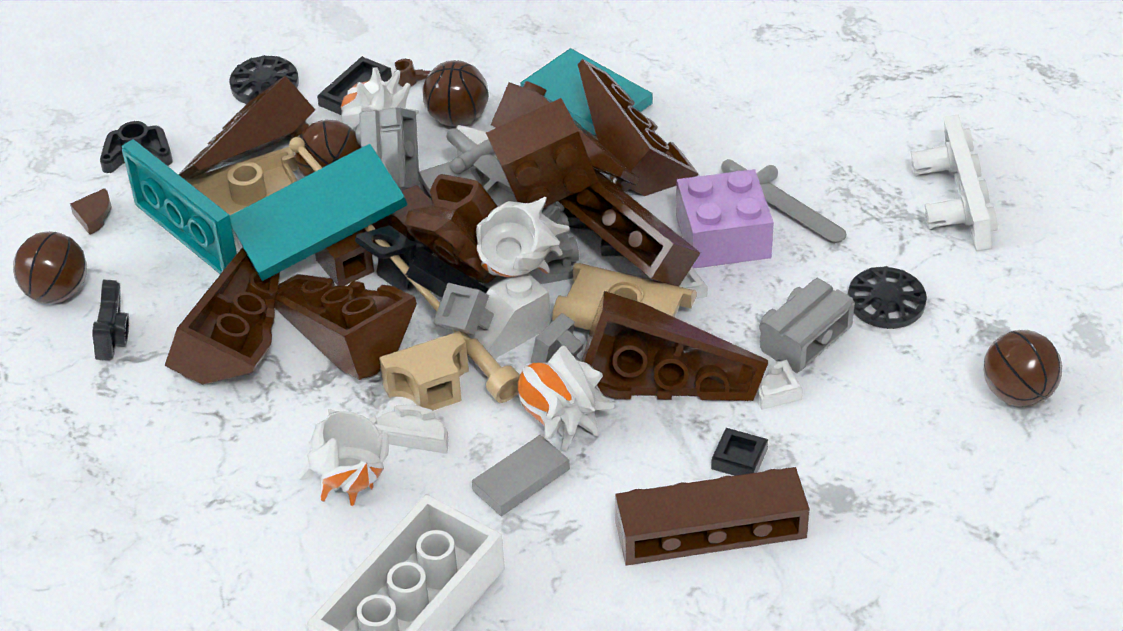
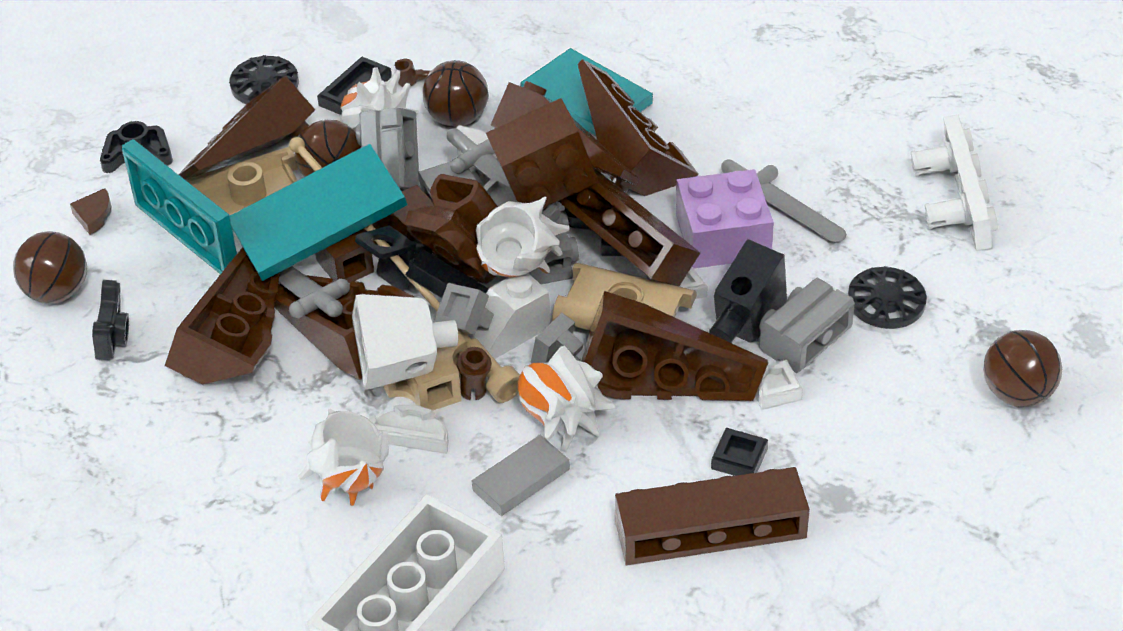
none -> light grey sword [279,266,350,318]
none -> white torso [352,294,458,389]
none -> reddish brown pin [457,347,492,400]
none -> black torso [709,239,787,343]

